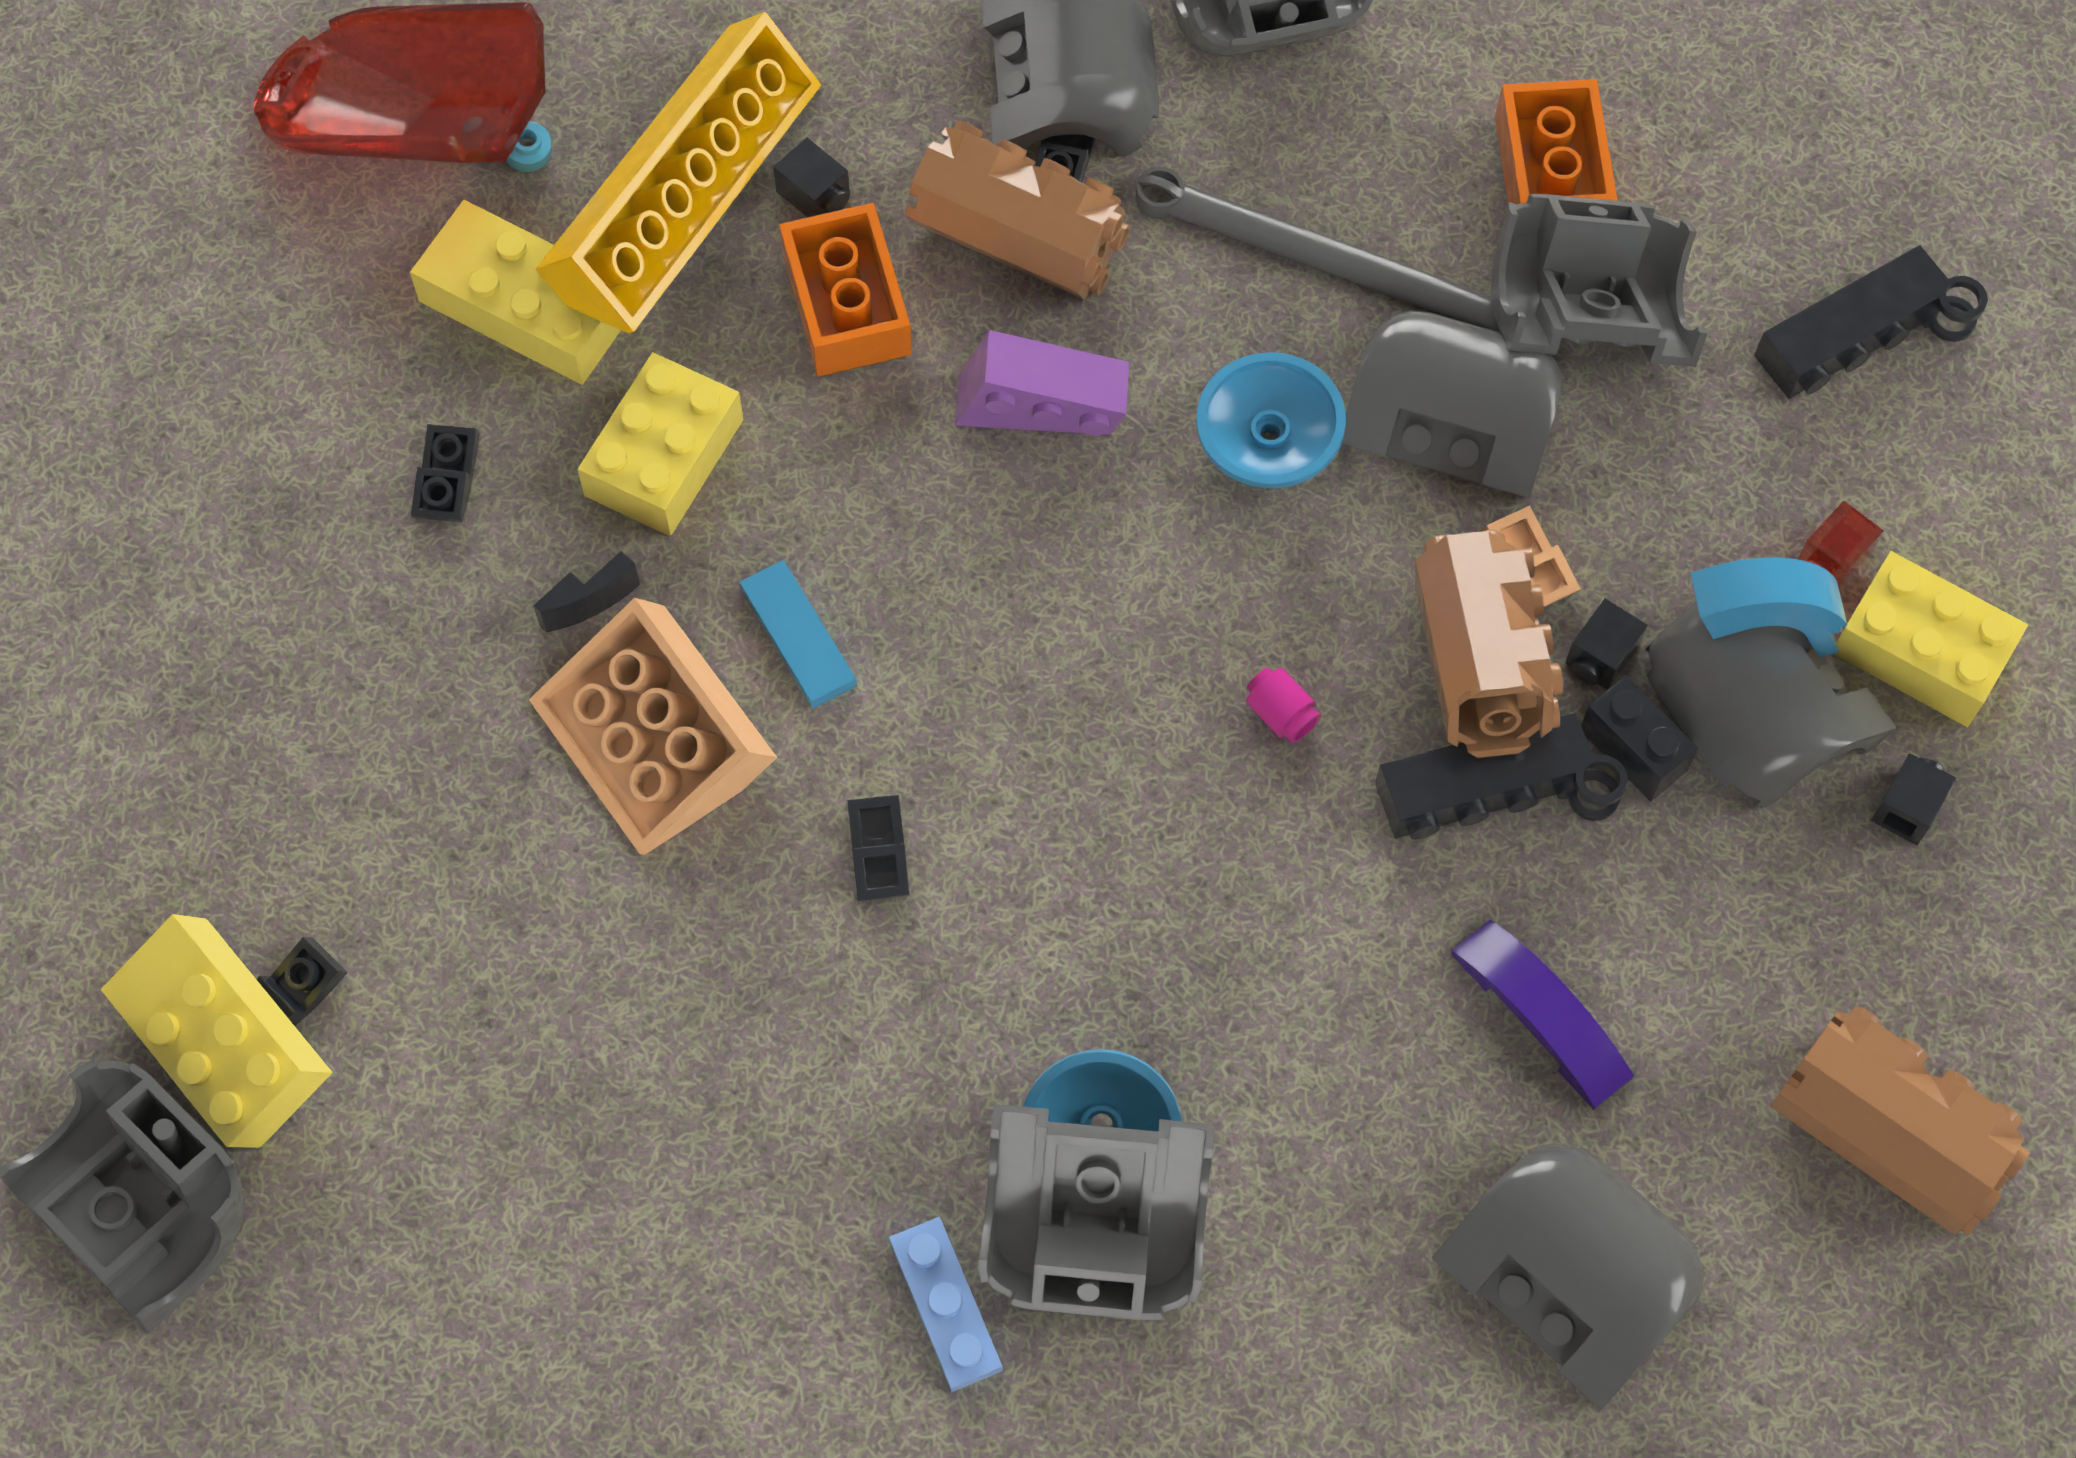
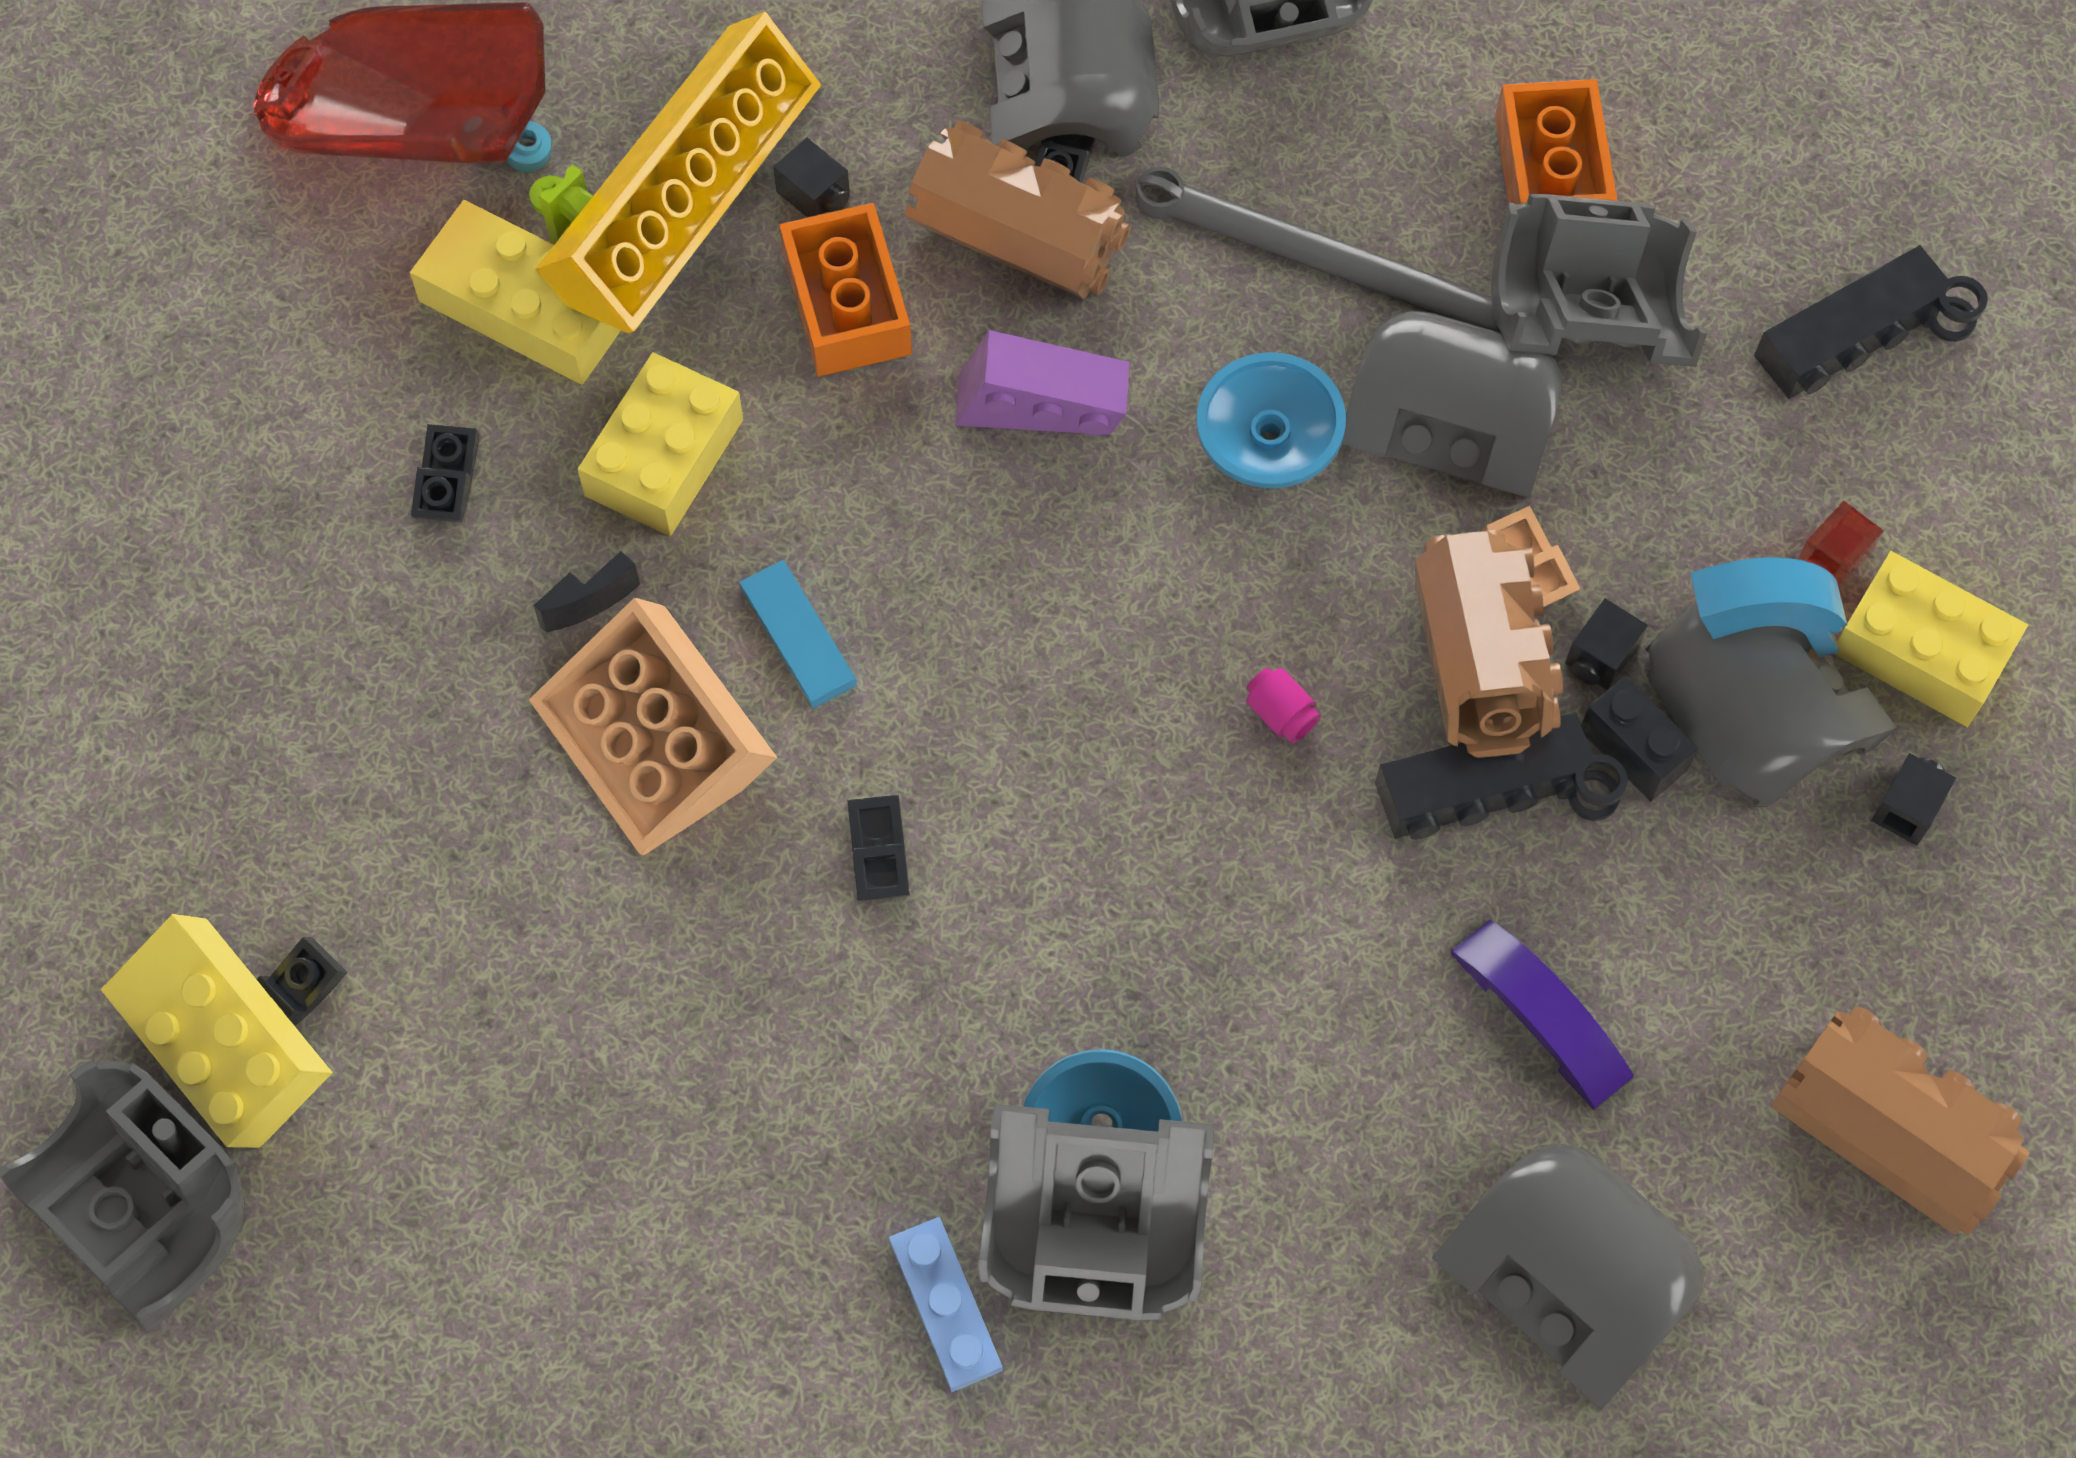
none -> lime hips [529,164,593,244]

